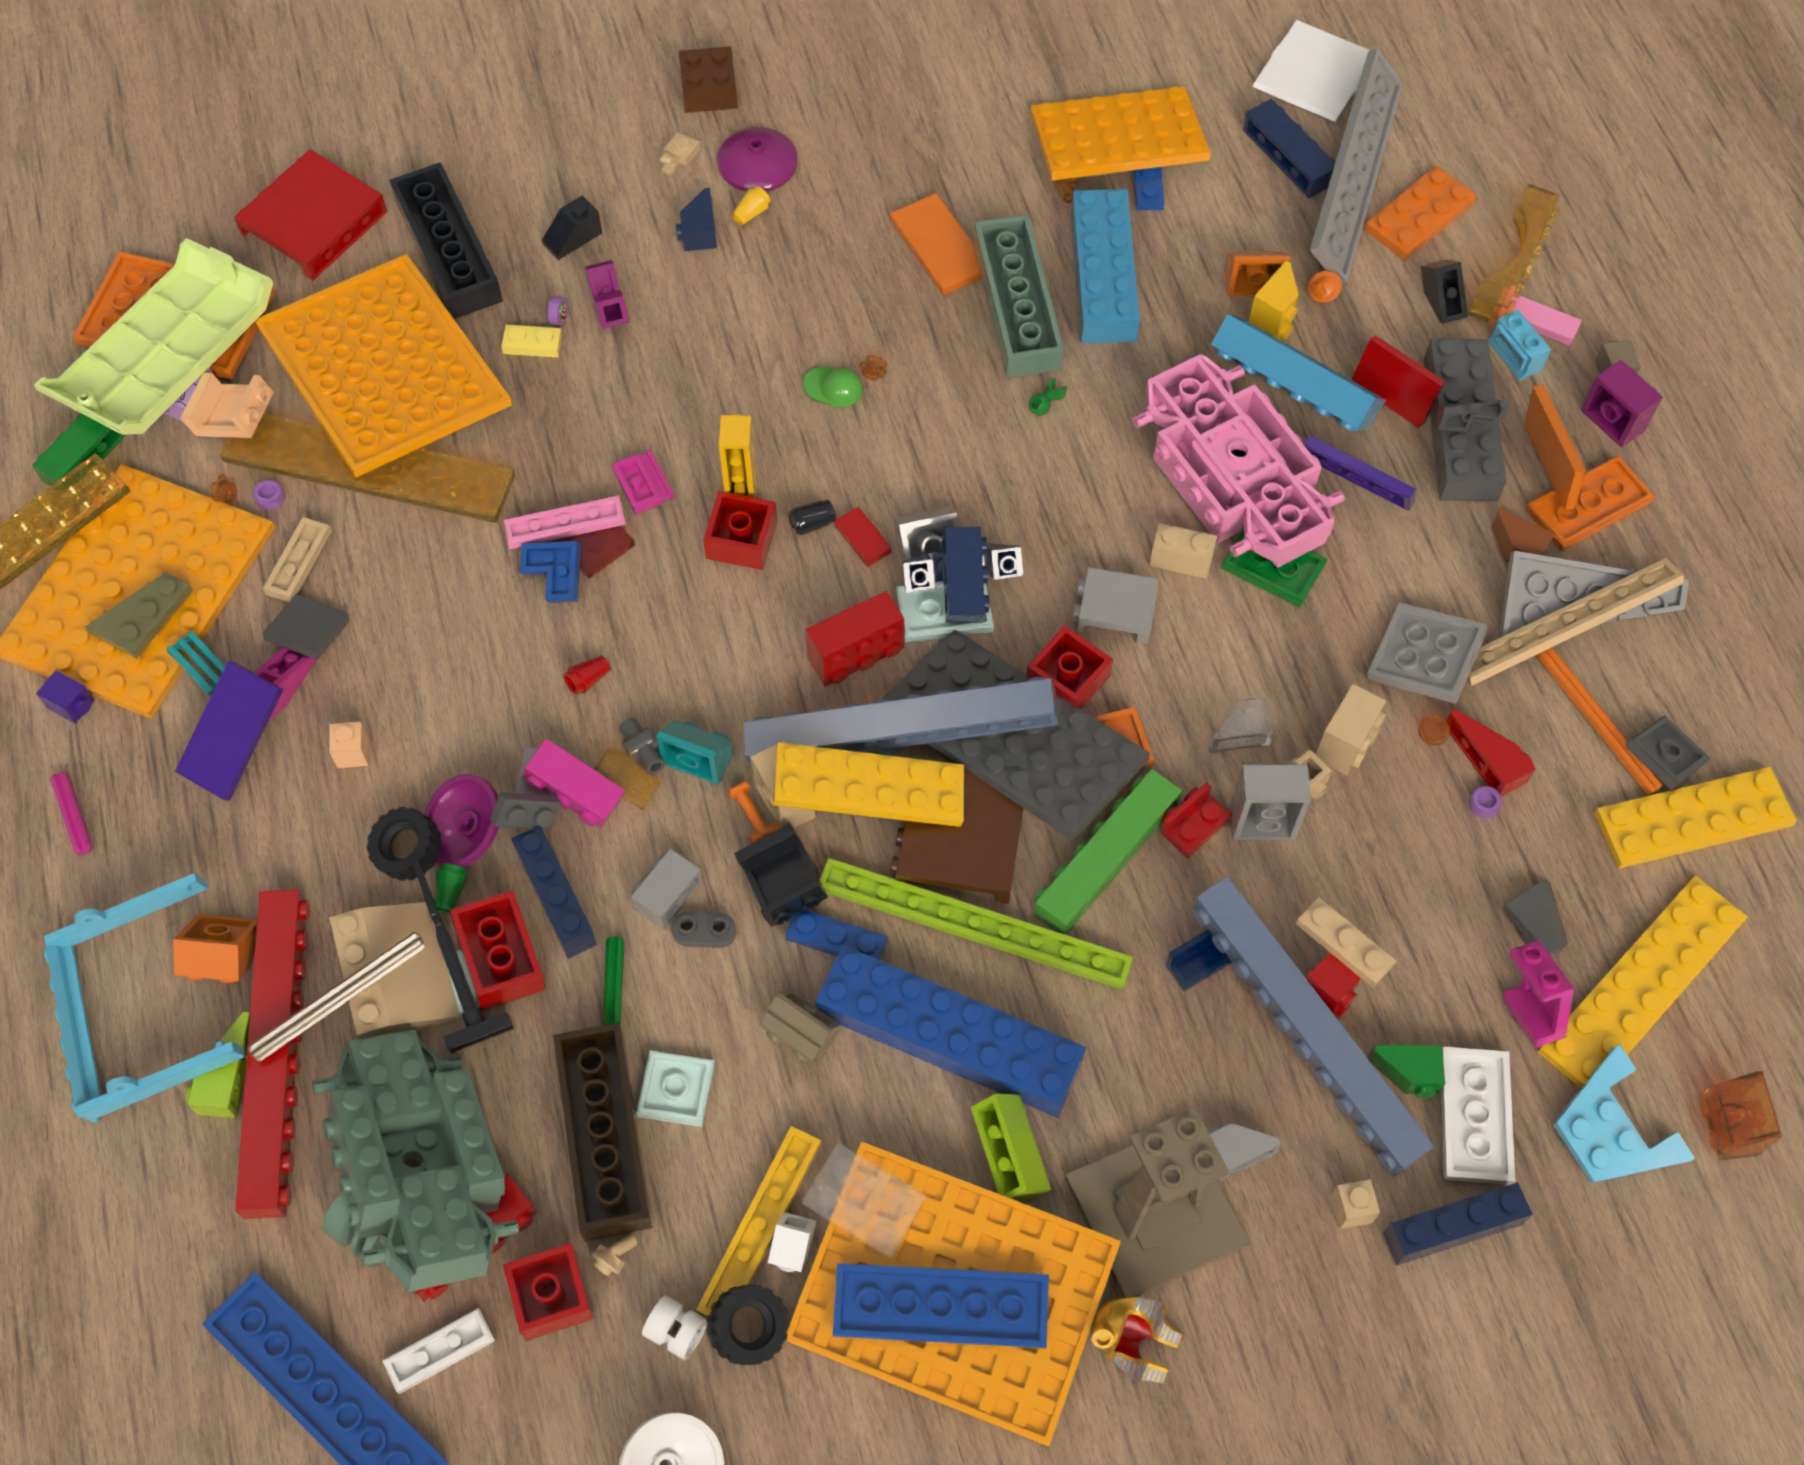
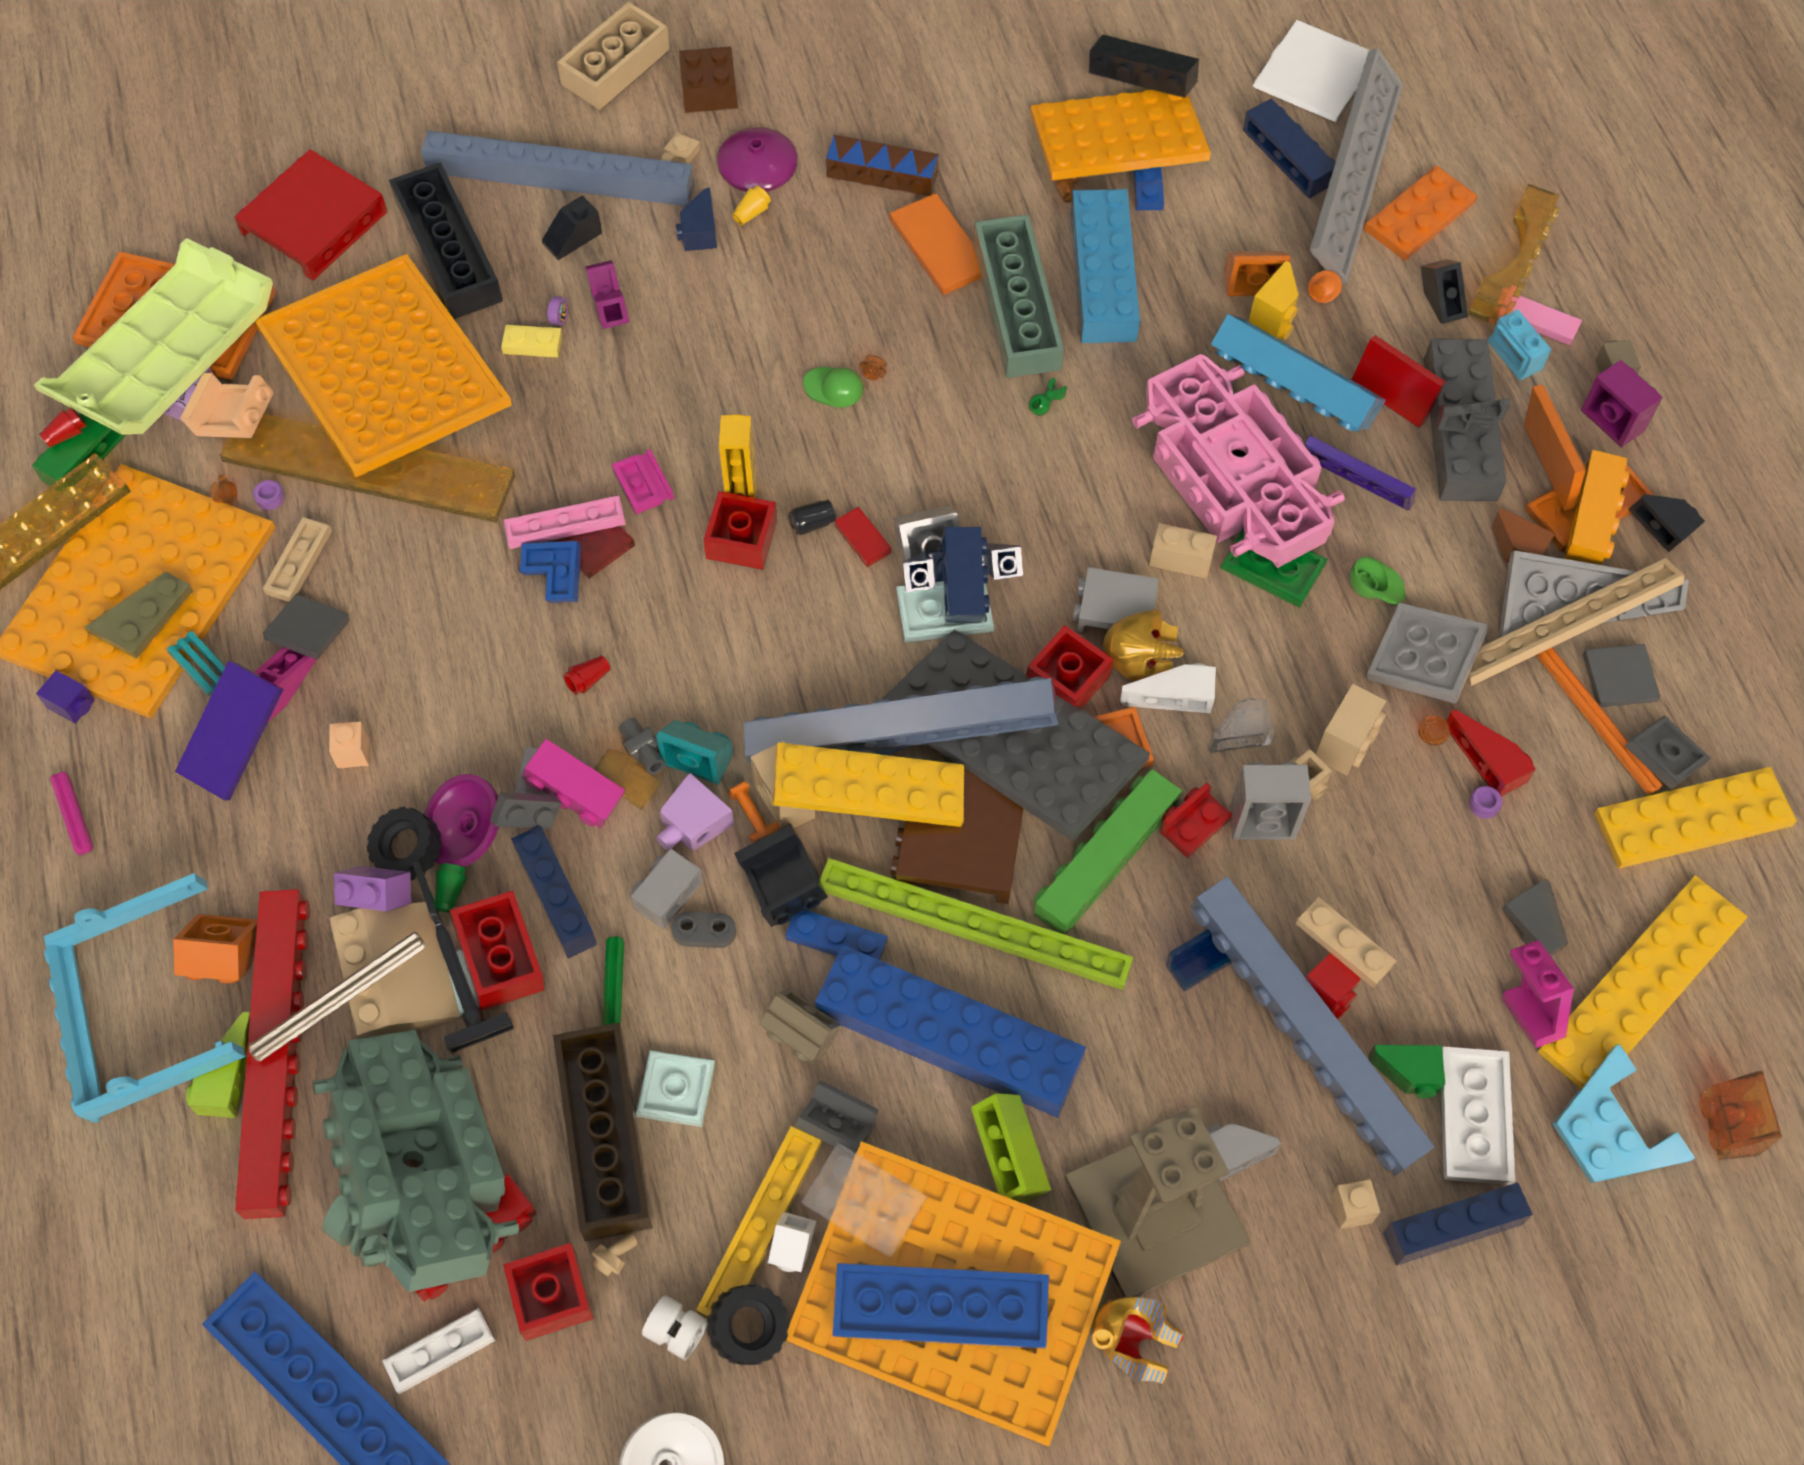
red brick [805,590,904,687] -> none
none -> red cone [39,407,87,448]
none -> medium lavender brick [334,866,411,911]
none -> sand blue brick [421,131,695,206]
none -> tan brick [557,1,670,110]
none -> lavender torso [656,773,734,851]
none -> dark grey bracket [795,1081,879,1157]
none -> reddish brown brick [826,135,938,196]
none -> black brick [1089,35,1199,98]
none -> pearl gold piece [1103,610,1184,682]
none -> white slope [1119,663,1216,713]
none -> bright green cap [1349,557,1406,605]
none -> light orange brick [1564,450,1630,565]
none -> dark grey tile [1583,644,1660,707]
none -> black slope [1628,494,1705,552]

